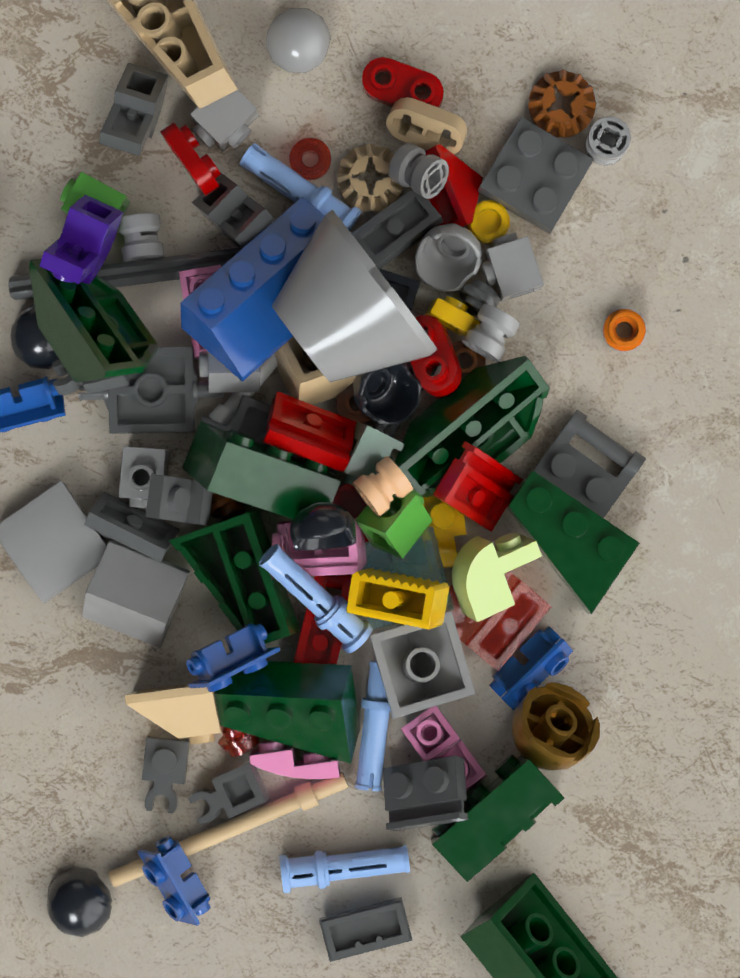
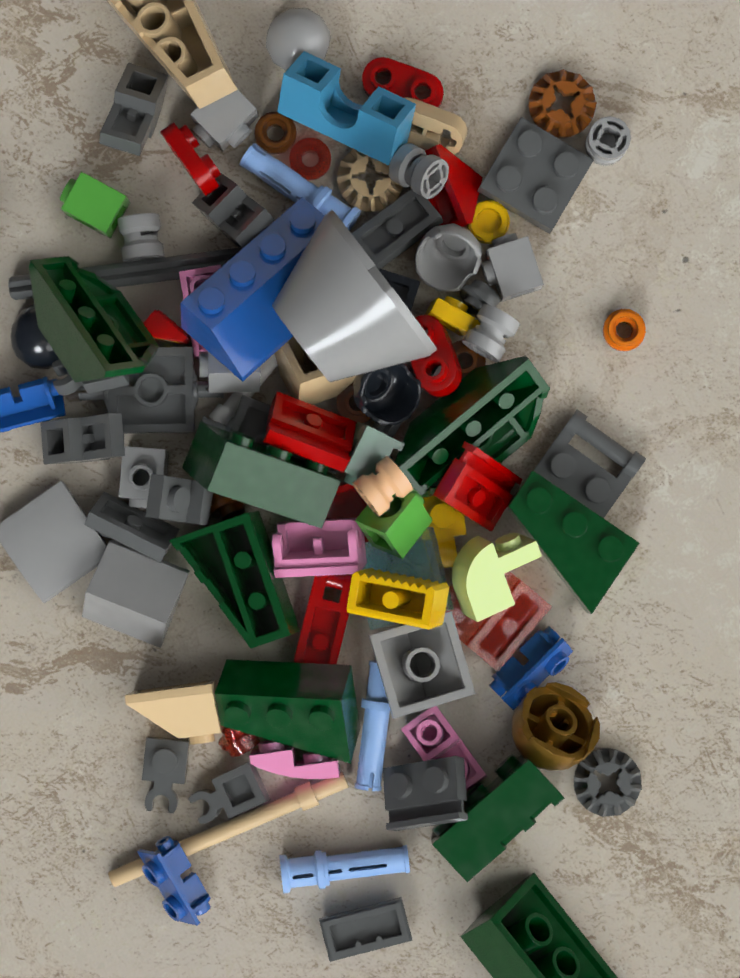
dark purple brick [39,195,124,285] -> none
black hair [47,867,112,937] -> none
blue hinge [186,623,280,692] -> none
light blue pin [259,544,373,654] -> none
black hair [290,502,356,551] -> none
none -> dark grey brick [40,413,125,465]
none -> red slope [143,309,191,345]
none -> reddish brown plate [254,111,297,154]
none -> dark azure arch [277,51,416,166]
none -> dark grey gear [574,748,642,817]

